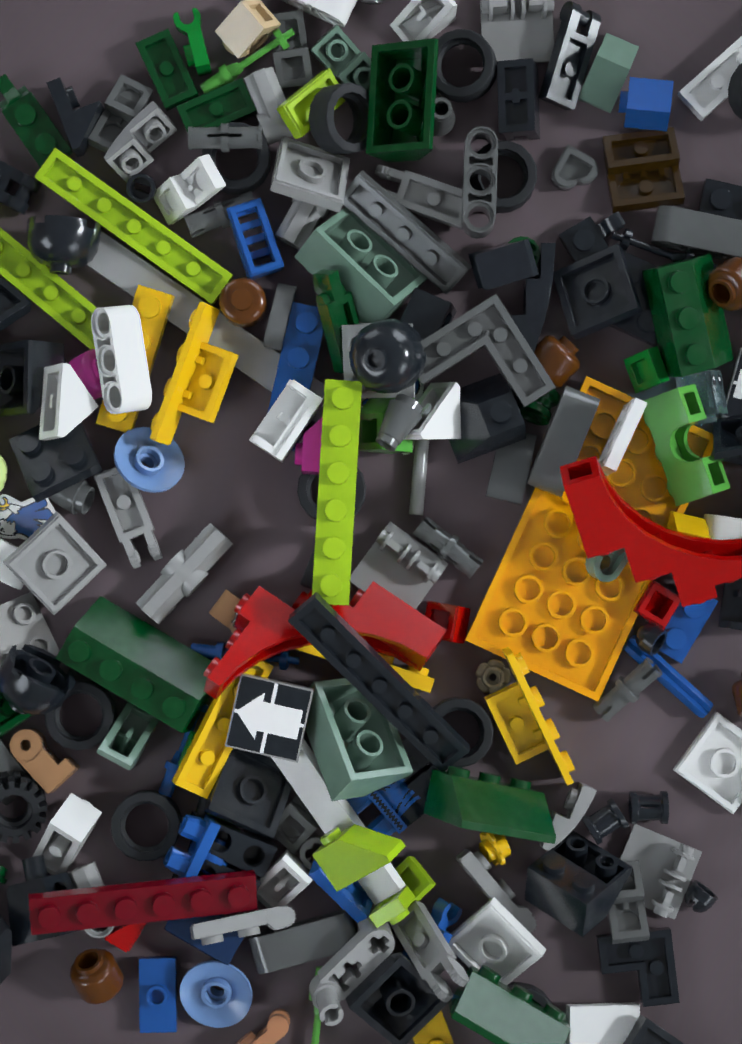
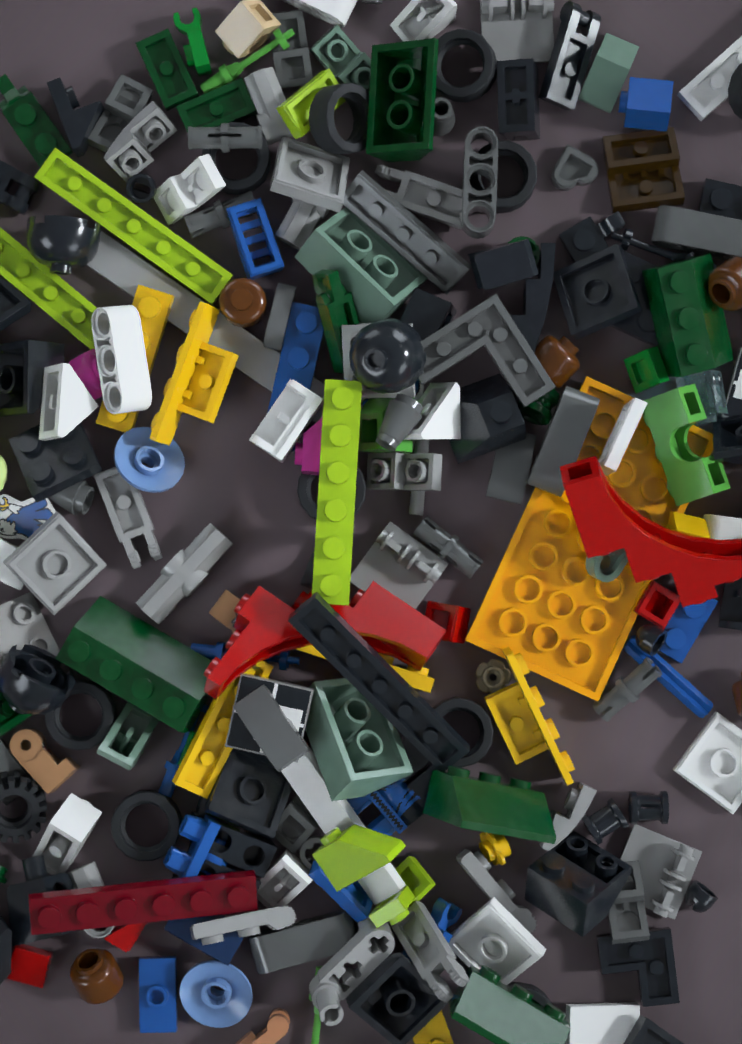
none -> red slope [8,944,53,988]
none -> dark grey slope [233,684,310,772]
none -> light grey slope [366,452,442,491]

